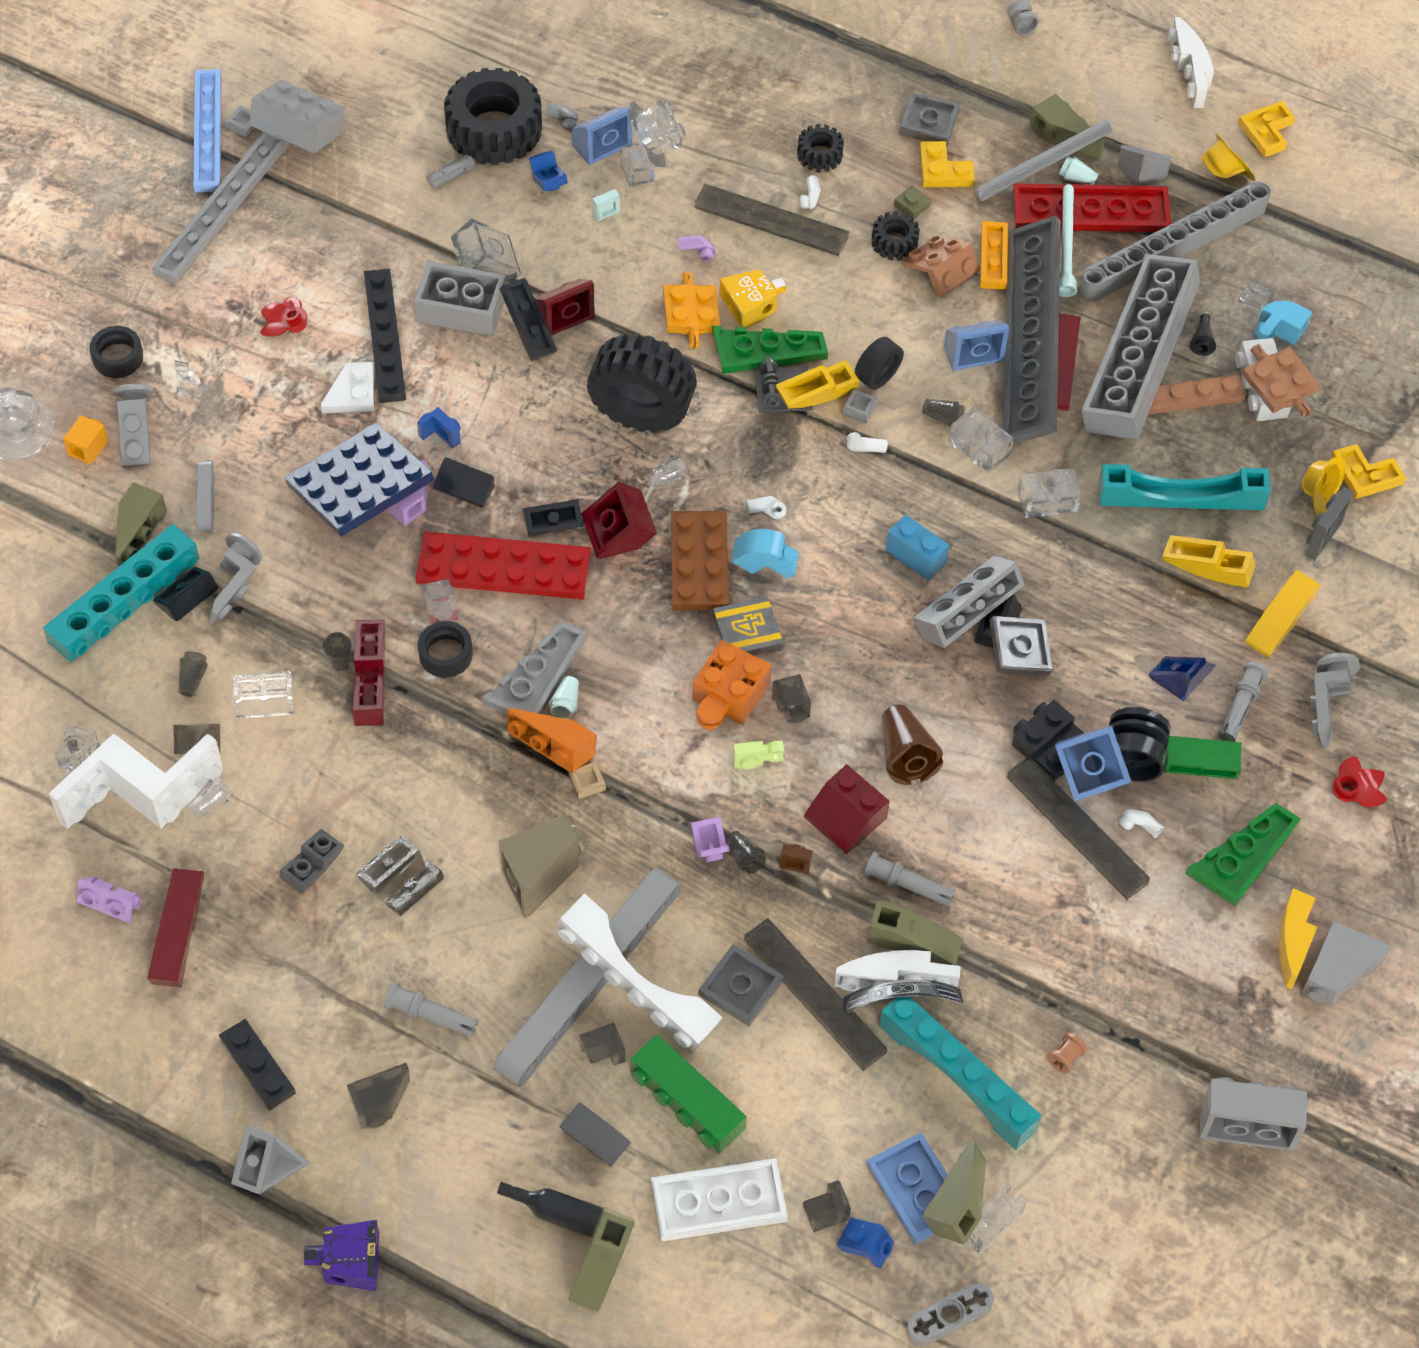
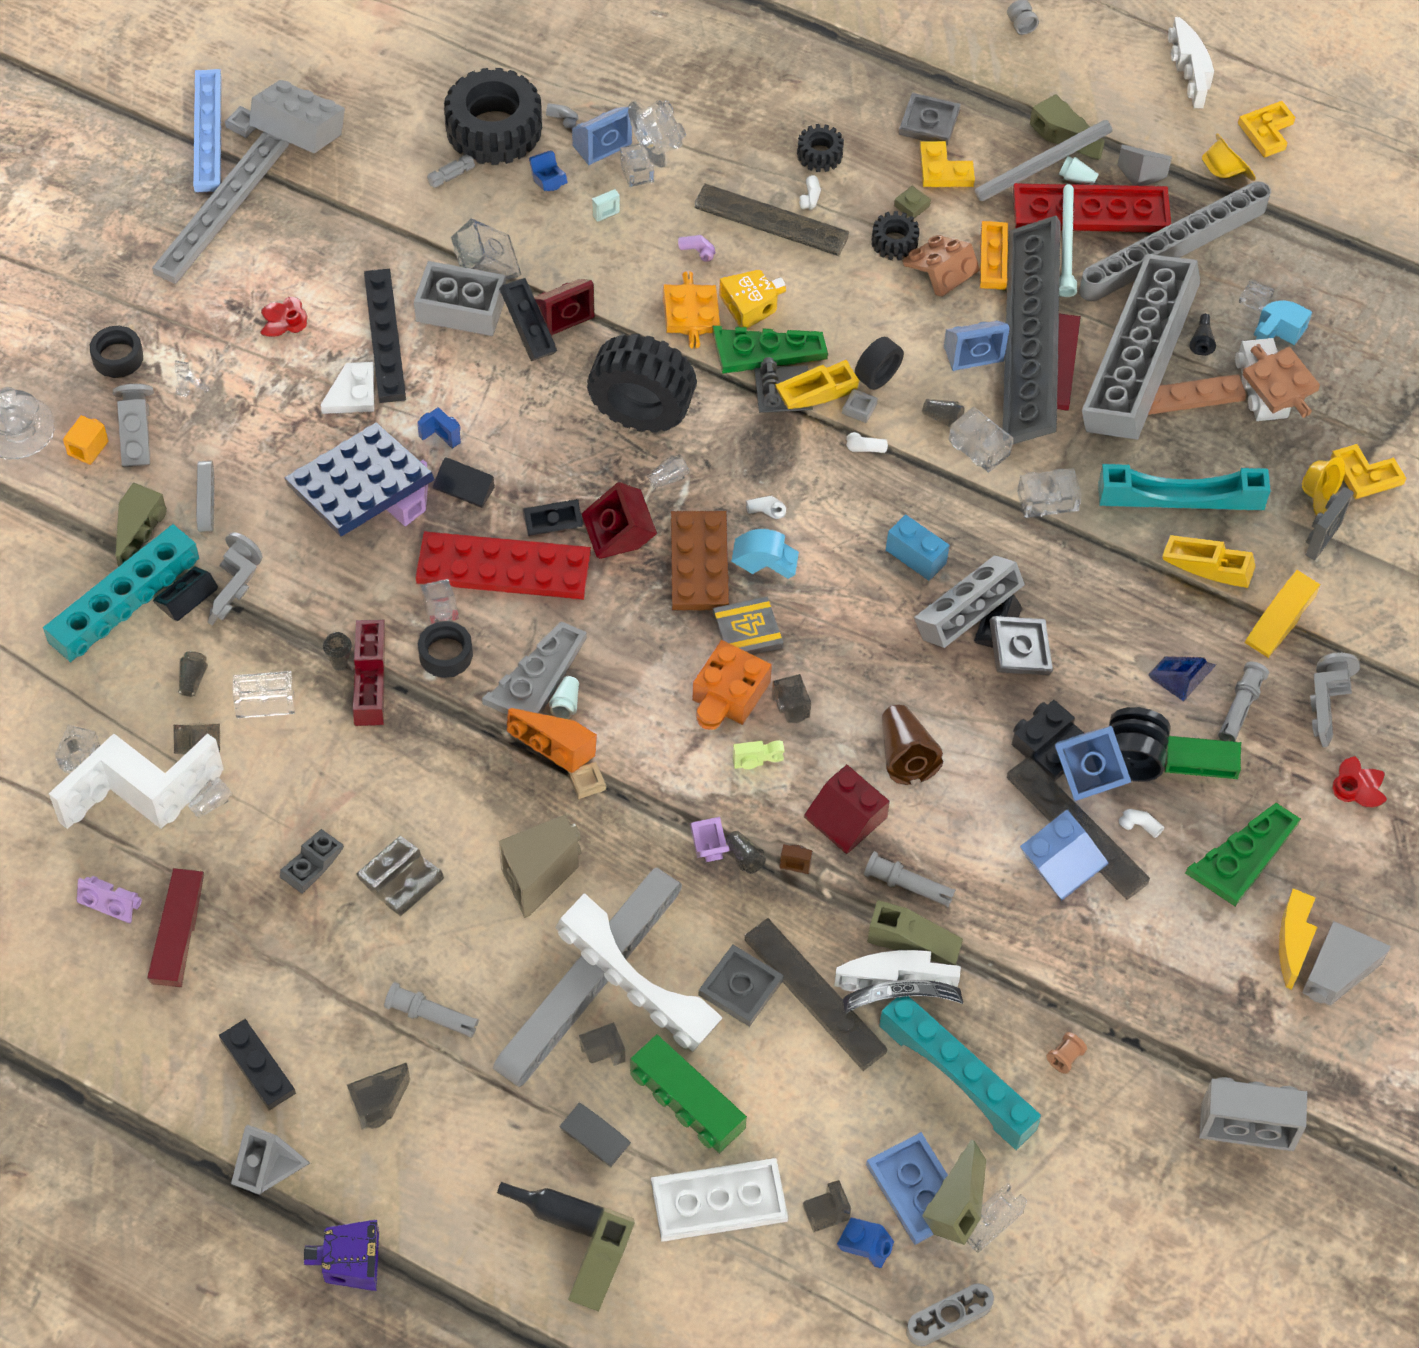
none -> slope [1020,810,1109,900]

